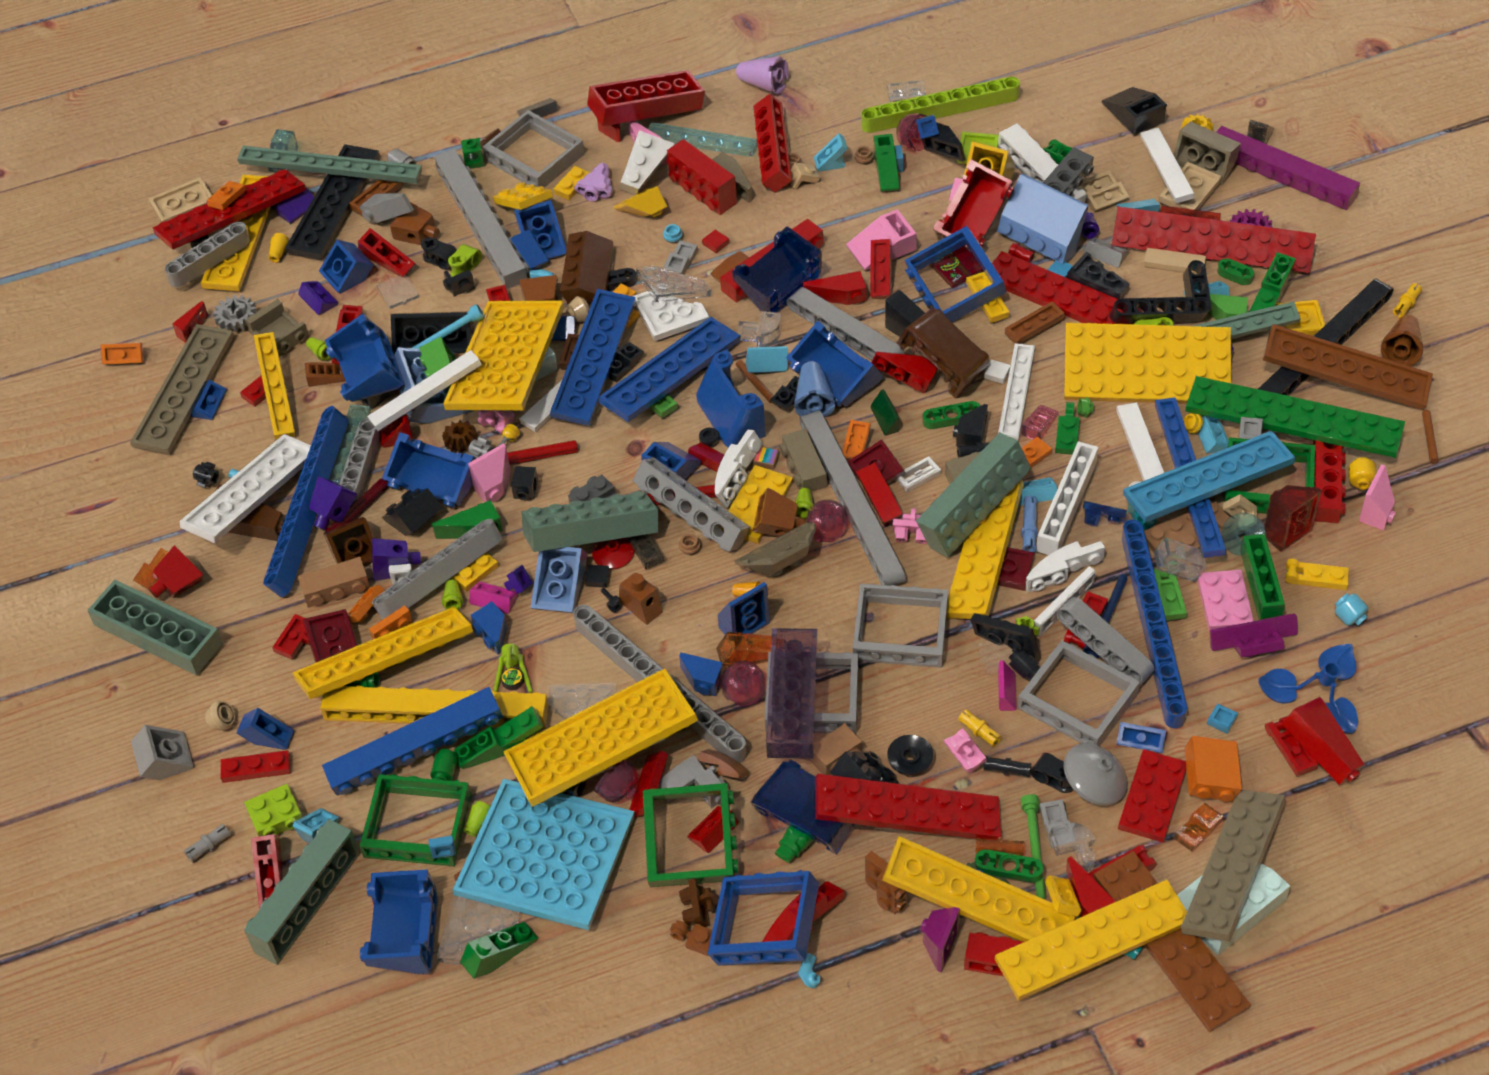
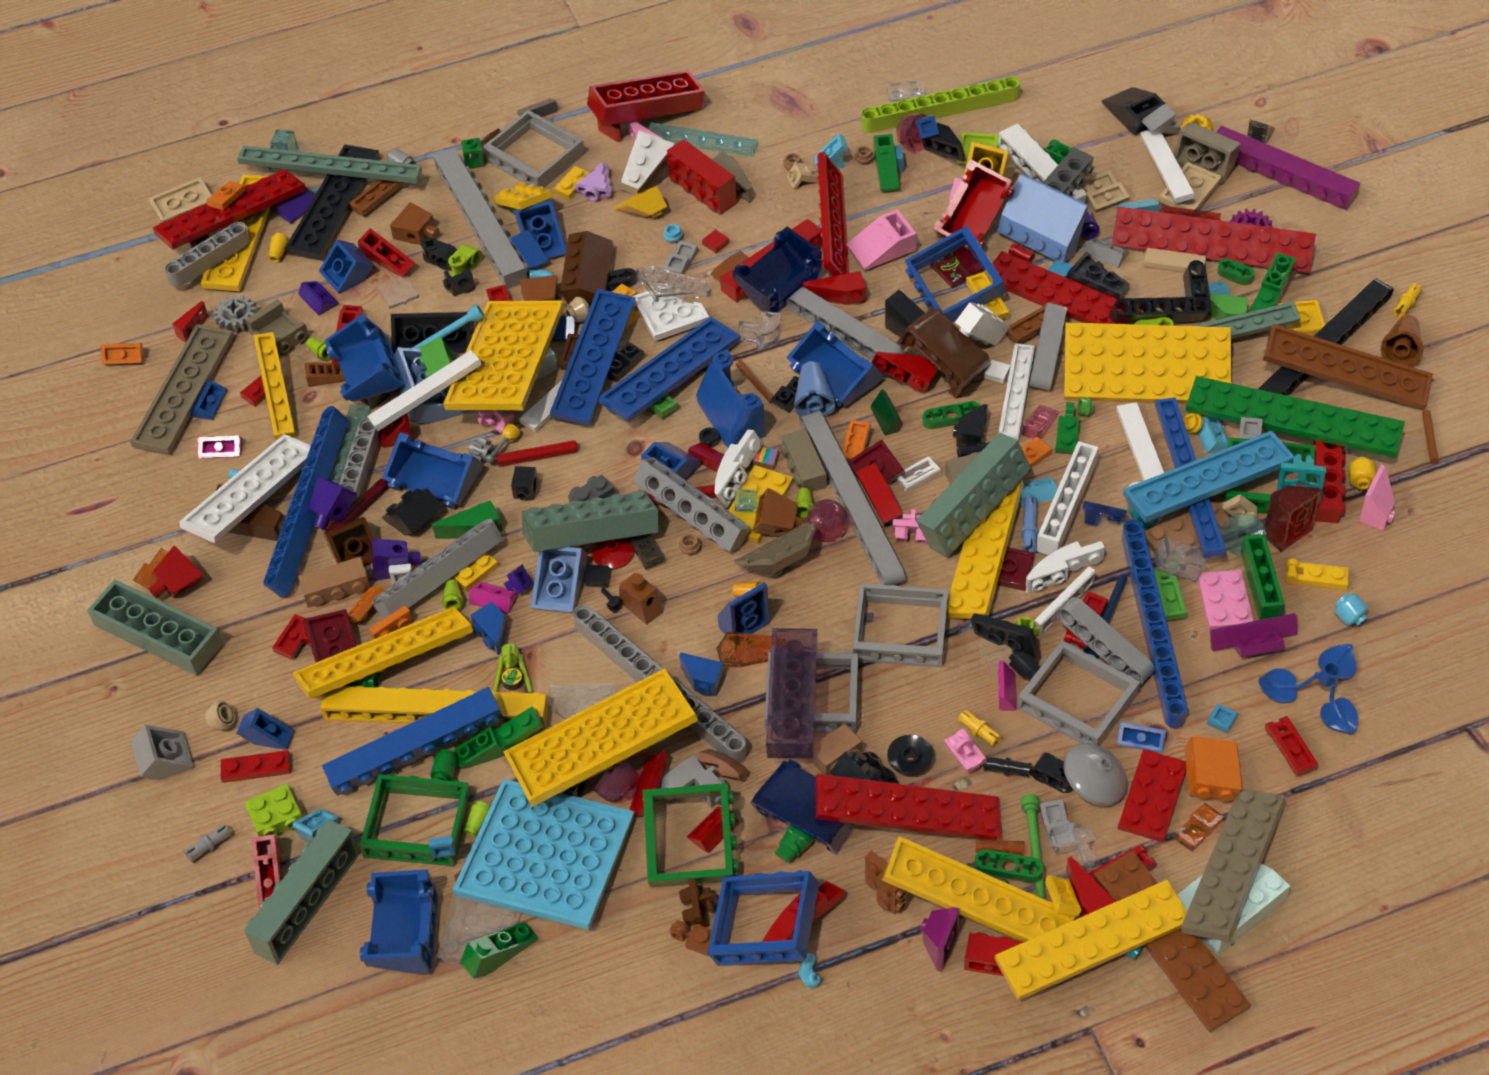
black gear [193,462,219,488] -> none
light grey slope [359,193,414,222] -> none
reddish brown gear [442,420,478,453] -> none
bright pink slope [468,443,511,502] -> none
clear pink cylinder [721,660,766,706] -> none
lavender cone [736,56,789,94] -> none
medium azure slope [745,346,788,373] -> none
red brick [753,94,792,193] -> none
red plate [870,239,892,299] -> none
red slope [1282,697,1364,785] -> none
none -> slope [198,436,242,458]
none -> clear light blue plate [735,490,757,512]
none -> red plate [816,151,849,276]
none -> white wedge [955,302,1010,346]
none -> light grey beam [1029,302,1067,391]
none -> light grey slope [1142,104,1181,134]
none -> teal piece [1276,454,1326,504]

